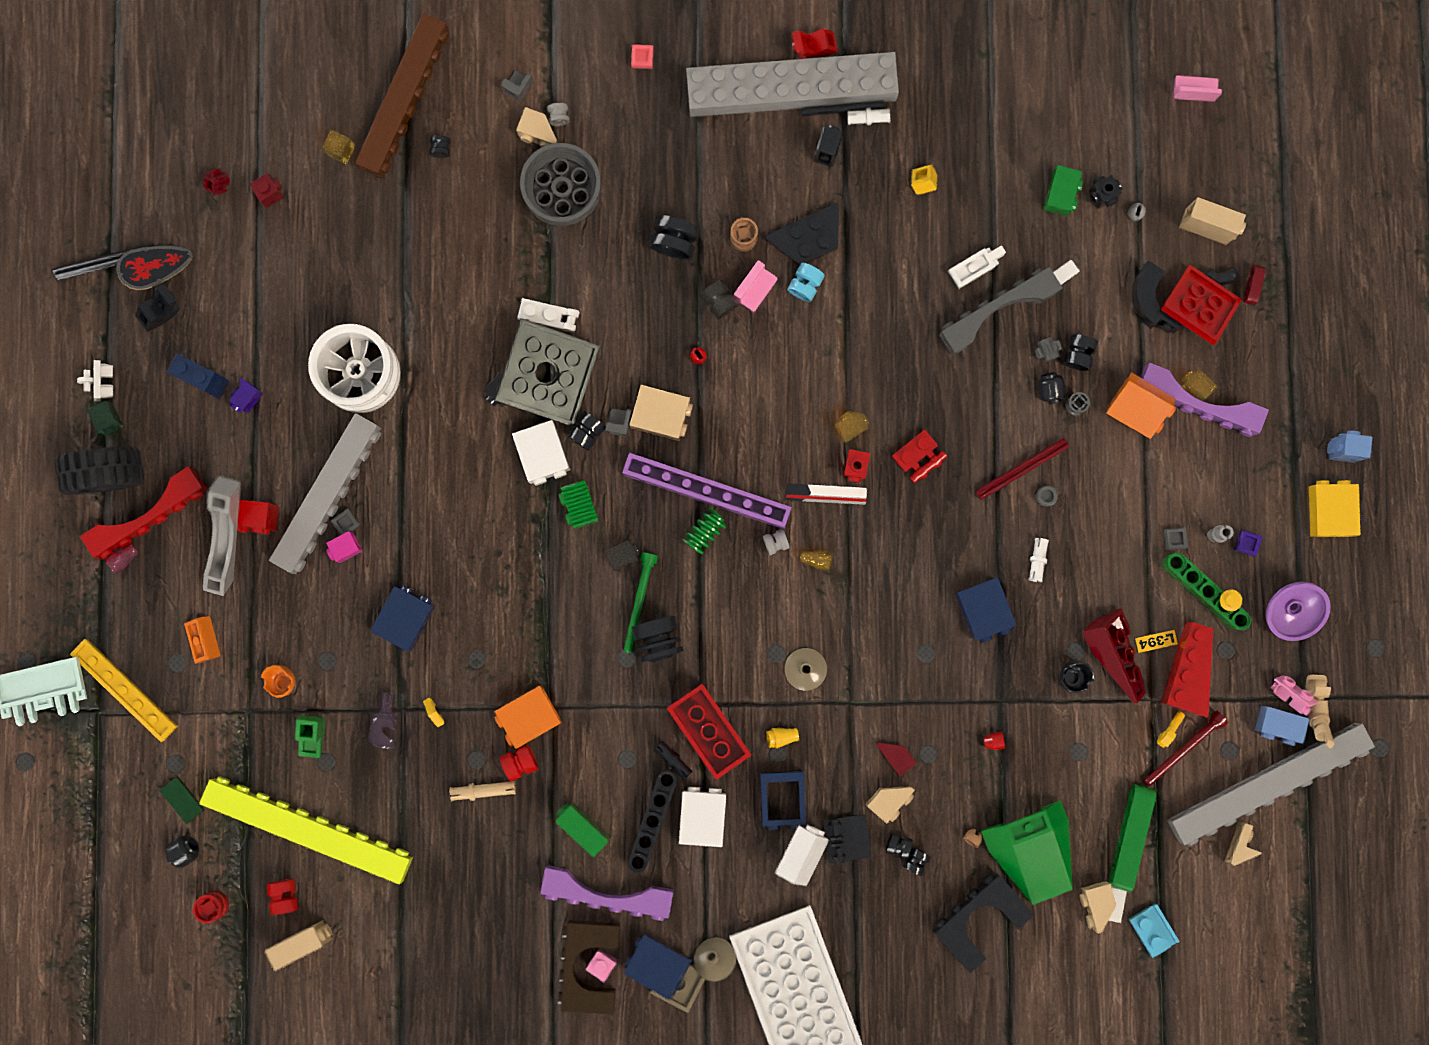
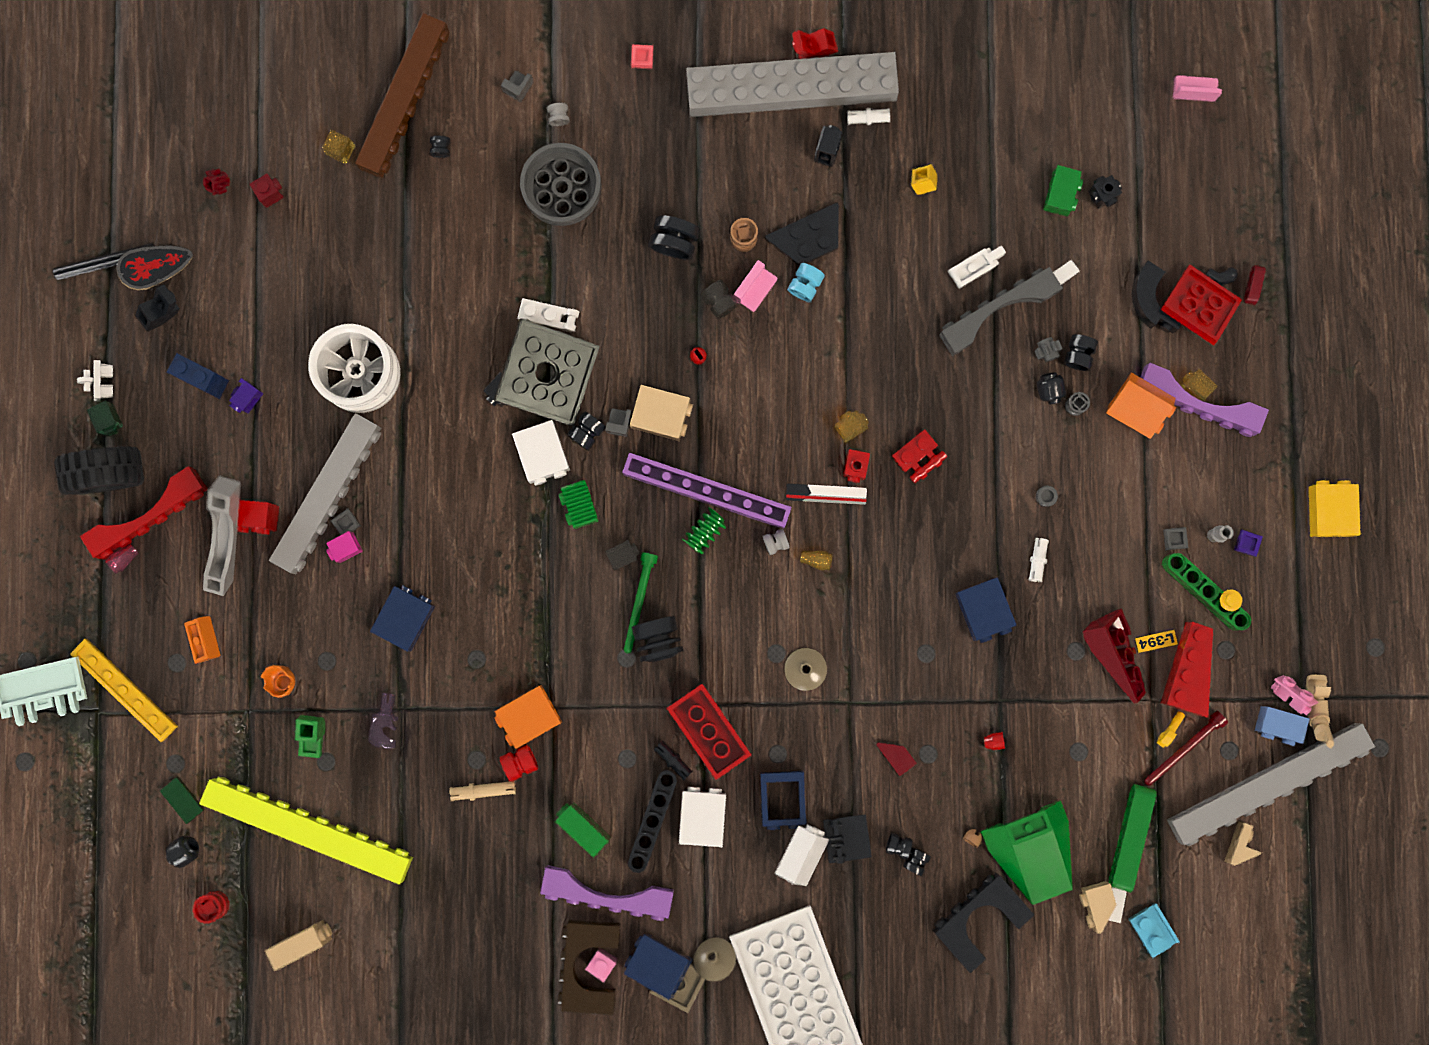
red wheel [266,879,299,915] -> none
yellow tile [423,698,444,727] -> none
tan slope [516,107,557,148] -> none
yellow cone [766,728,799,749] -> none
black bar [801,100,885,117] -> none
tan slope [865,786,915,823] -> none
dark red axle [975,438,1069,500] -> none
black hair [1059,661,1095,694] -> none
light grey hinge [1127,203,1146,221] -> none
tan brick [1179,197,1246,245] -> none
medium lavender dish [1266,582,1331,641] -> none
medium blue brick [1327,431,1372,463] -> none

